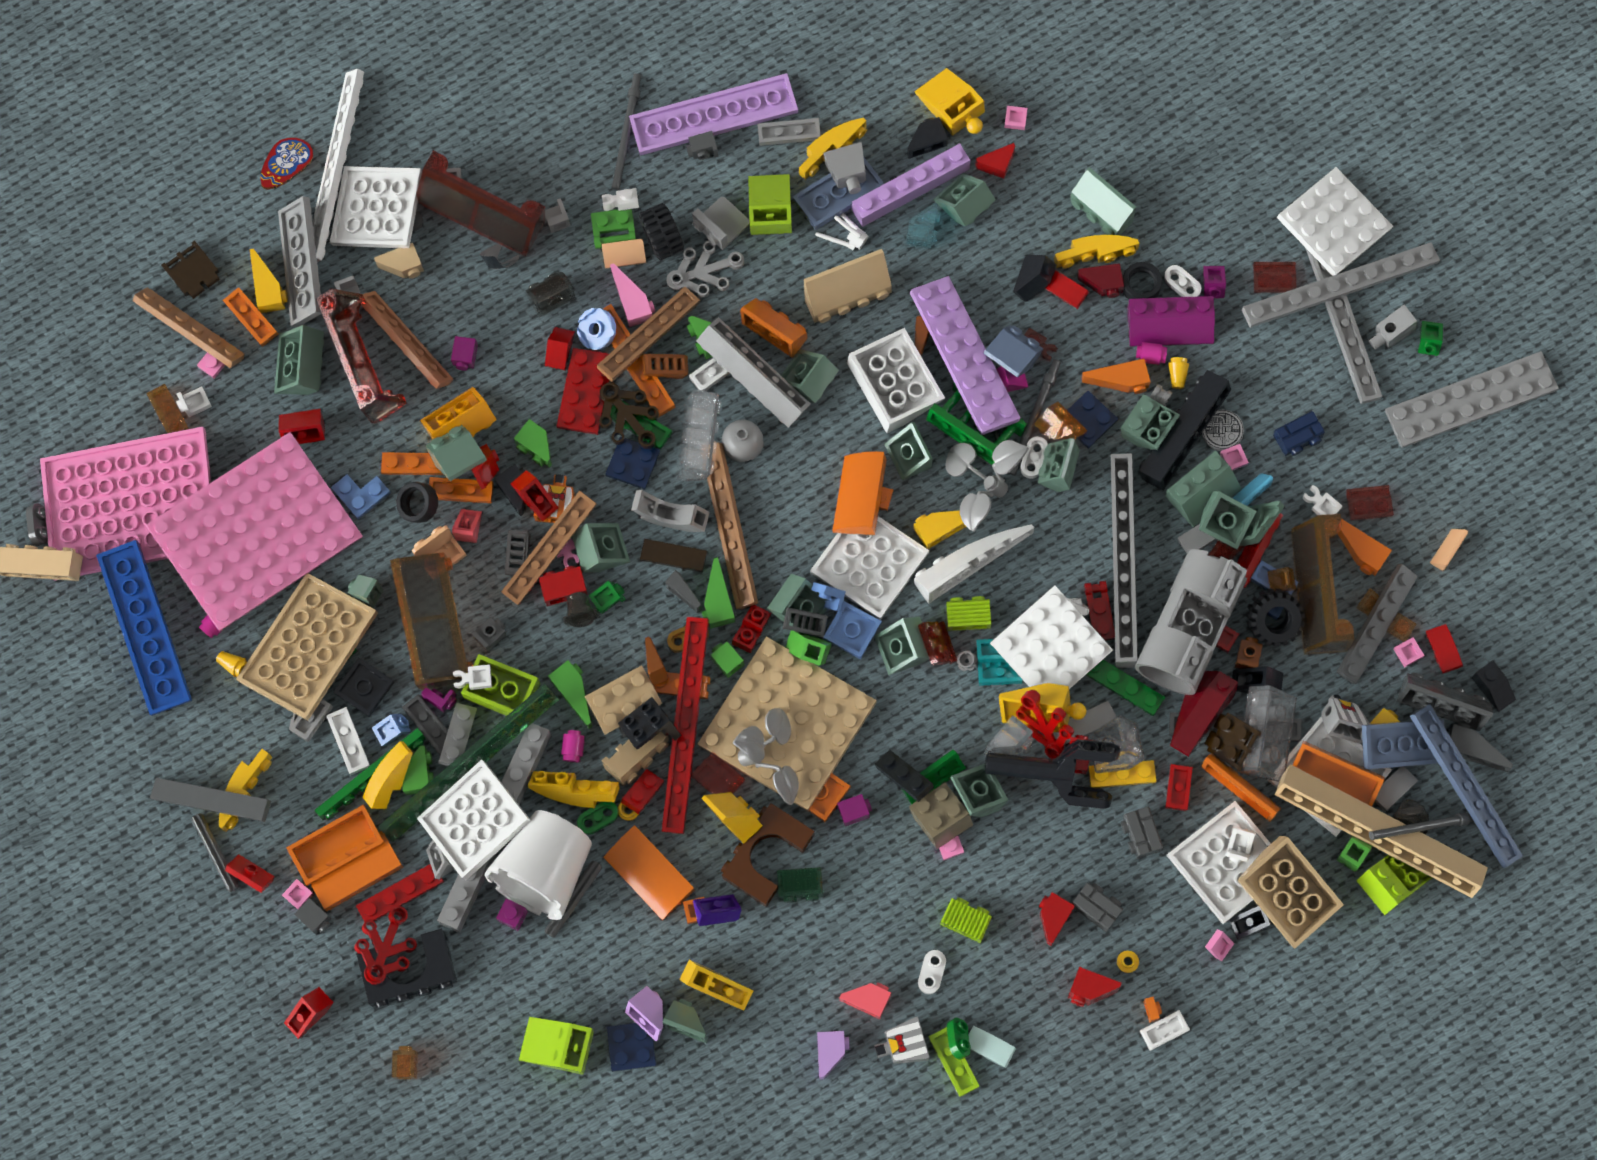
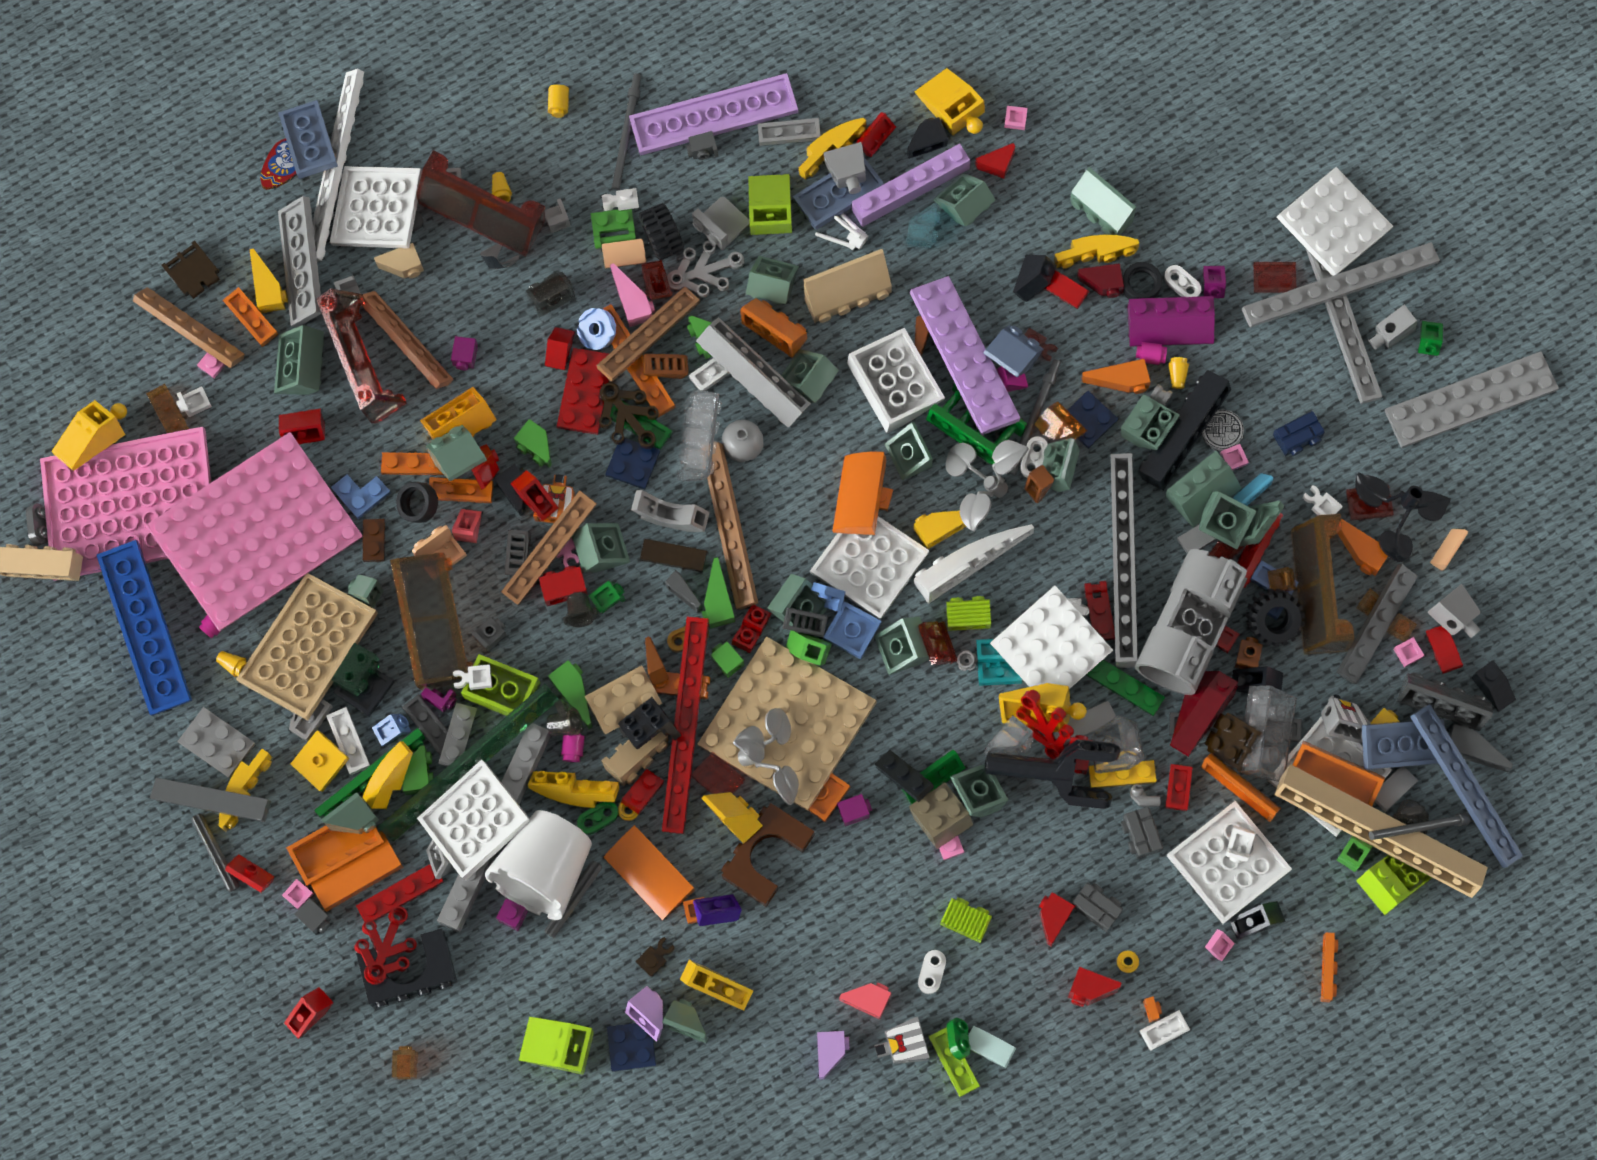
clear green brick [777,867,823,903] -> none
tan slope [1237,836,1344,949] -> none
none -> yellow slope [52,400,127,471]
none -> light grey plate [177,707,256,779]
none -> sand blue plate [278,100,338,179]
none -> yellow plate [290,730,350,792]
none -> sand green slope [321,793,379,834]
none -> clear green brick [332,643,379,696]
none -> reddish brown plate [363,519,385,562]
none -> yellow cone [492,172,512,204]
none -> clear smoke piece [547,699,584,736]
none -> yellow brick [548,85,569,118]
none -> dark brown plate [635,937,675,978]
none -> clear red slope [641,260,672,300]
none -> sand green slope [746,256,799,304]
none -> red plate [856,112,896,157]
none -> dark orange slope [1024,465,1054,504]
none -> light grey arm [1130,784,1160,807]
none -> orange plate [1321,932,1338,1003]
none -> black plant [1355,473,1451,562]
none -> light grey torso [1428,584,1481,638]

